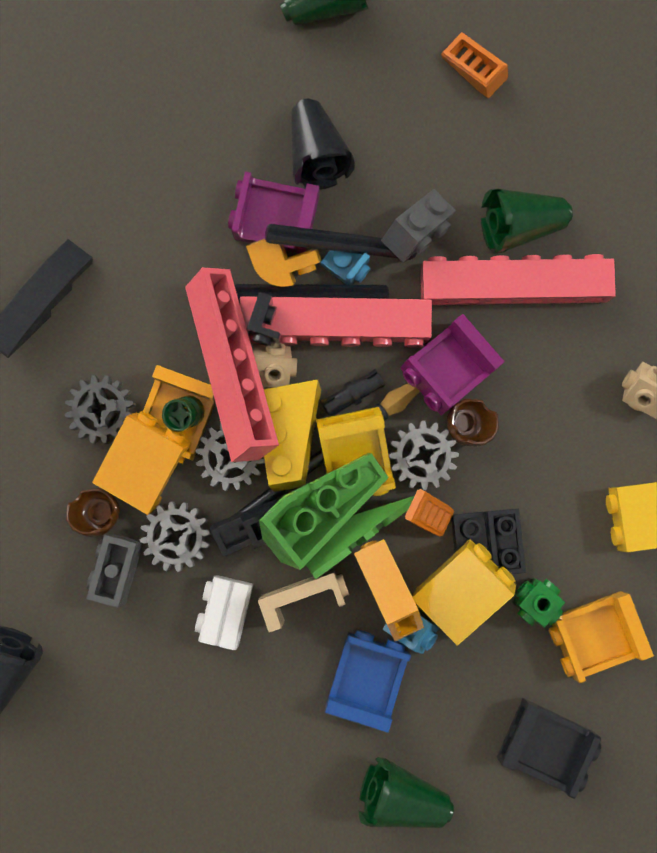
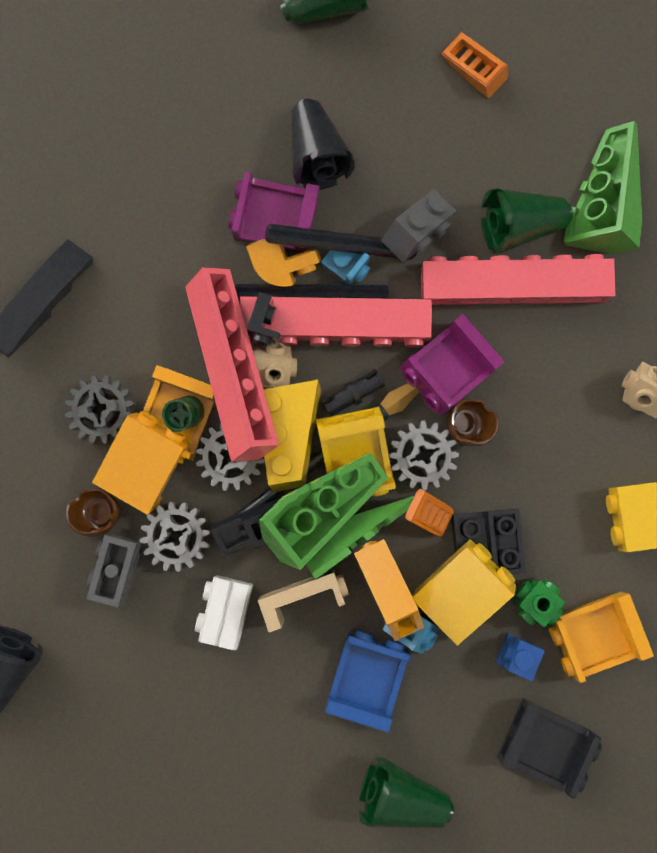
none -> blue brick [495,633,545,681]
none -> bright green wedge [564,121,642,254]

